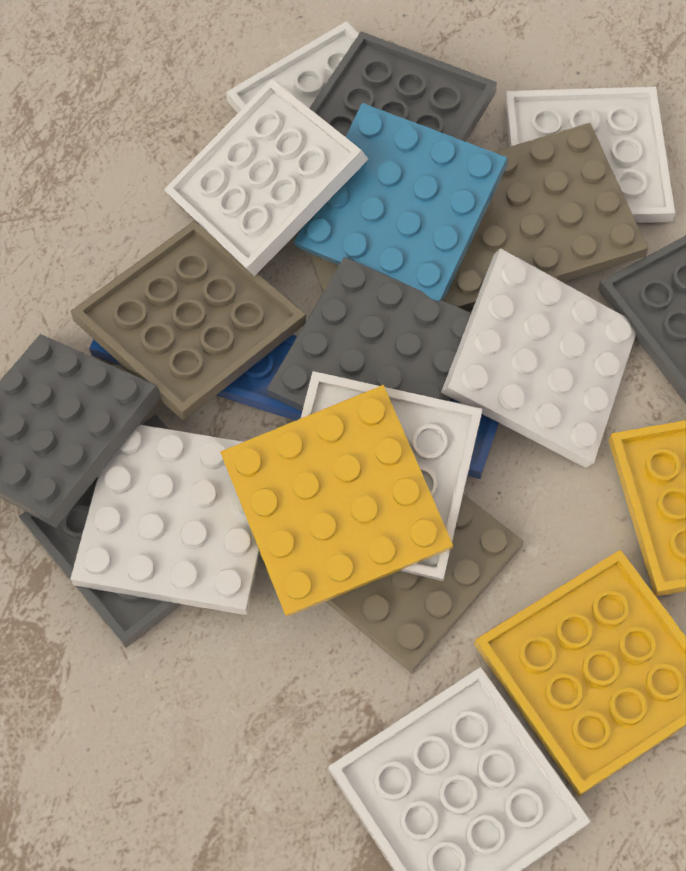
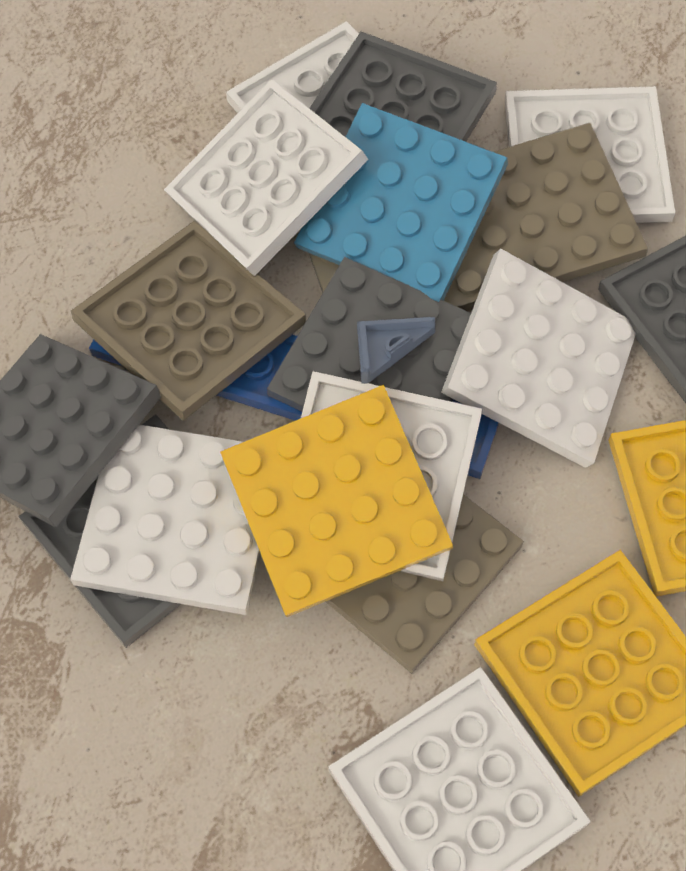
none -> sand blue tile [357,317,435,384]

